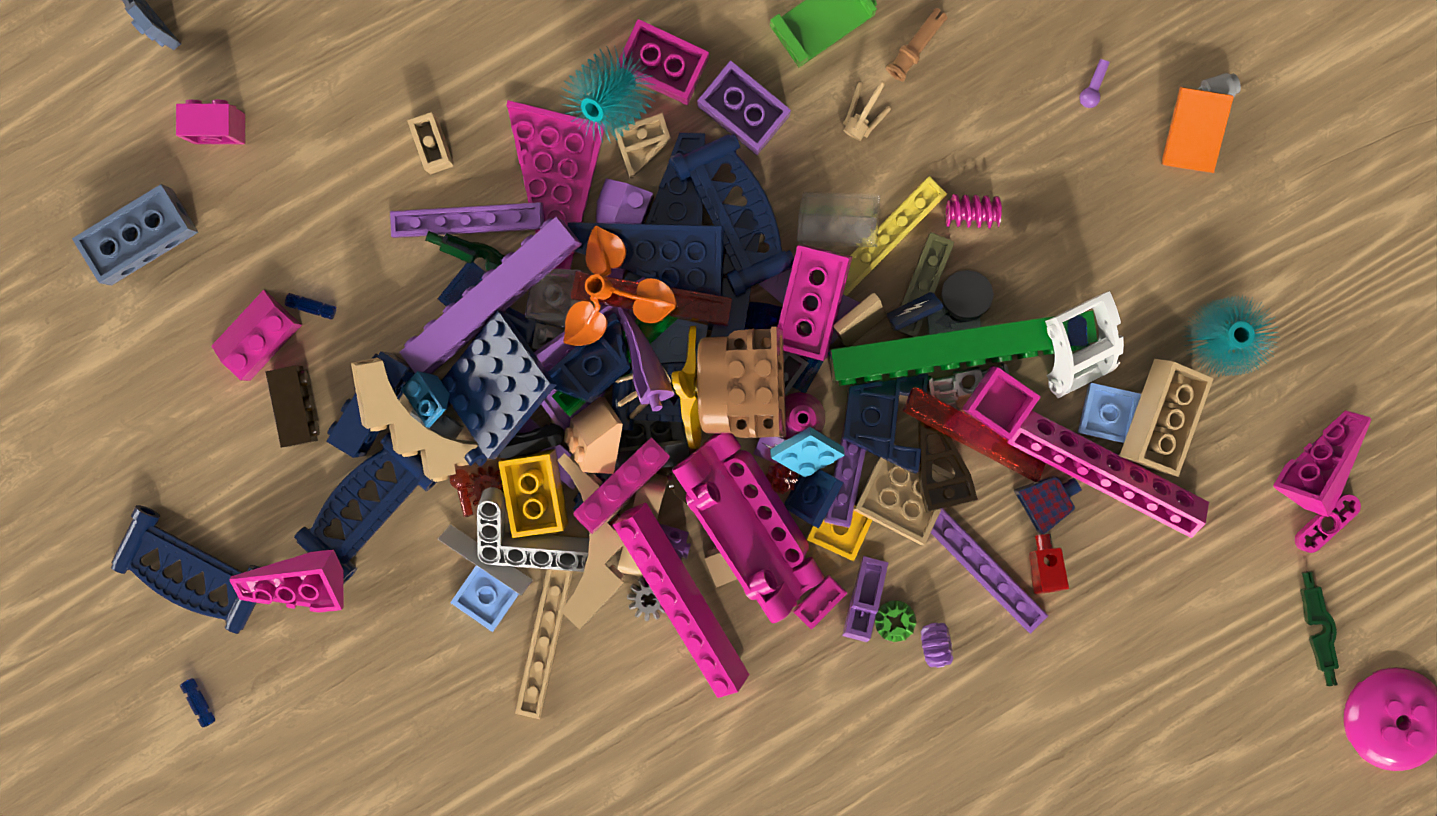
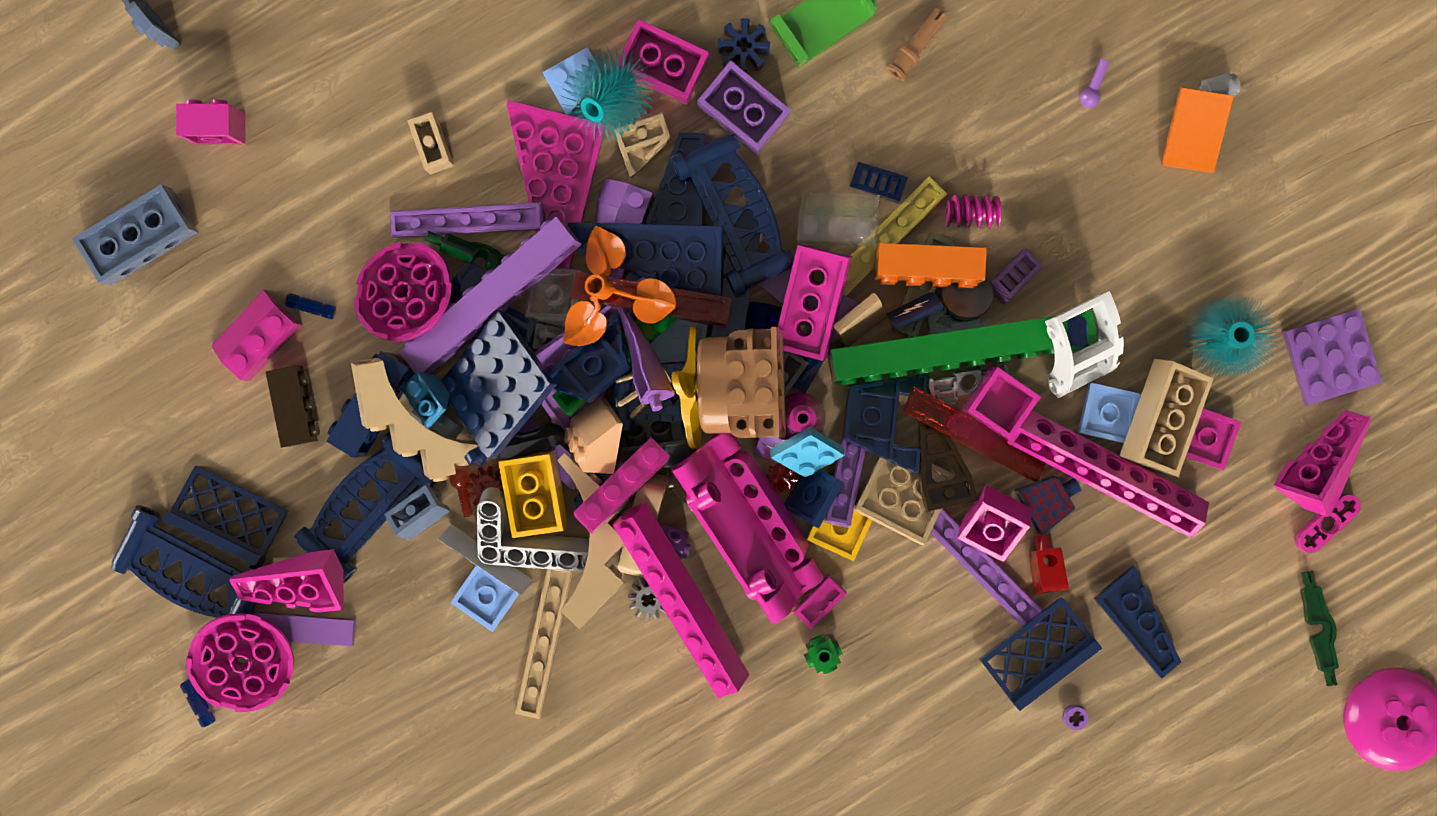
tan brick [705,547,737,588] -> none
medium lavender slope [842,556,888,642] -> none
tan plant [843,81,891,141] -> none
bright green gear [875,601,916,642] -> none
medium lavender gear [921,623,953,668] -> none
none -> dark blue fence [163,466,289,567]
none -> dark pink brick [186,613,294,712]
none -> medium lavender tile [251,611,356,646]
none -> dark pink brick [354,242,452,342]
none -> sand blue brick [384,485,451,540]
none -> light blue wing [543,47,601,116]
none -> dark blue gear [718,18,770,73]
none -> green brick [804,634,843,674]
none -> clear blue slope [849,162,908,204]
none -> orange brick [874,243,987,289]
none -> dark pink brick [958,485,1032,562]
none -> dark blue fence [979,597,1102,711]
none -> medium lavender slope [990,248,1043,304]
none -> medium lavender bush [1062,705,1088,730]
none -> dark blue wing [1093,565,1181,679]
none -> dark pink plate [1186,408,1241,470]
none -> medium lavender plate [1282,308,1382,405]

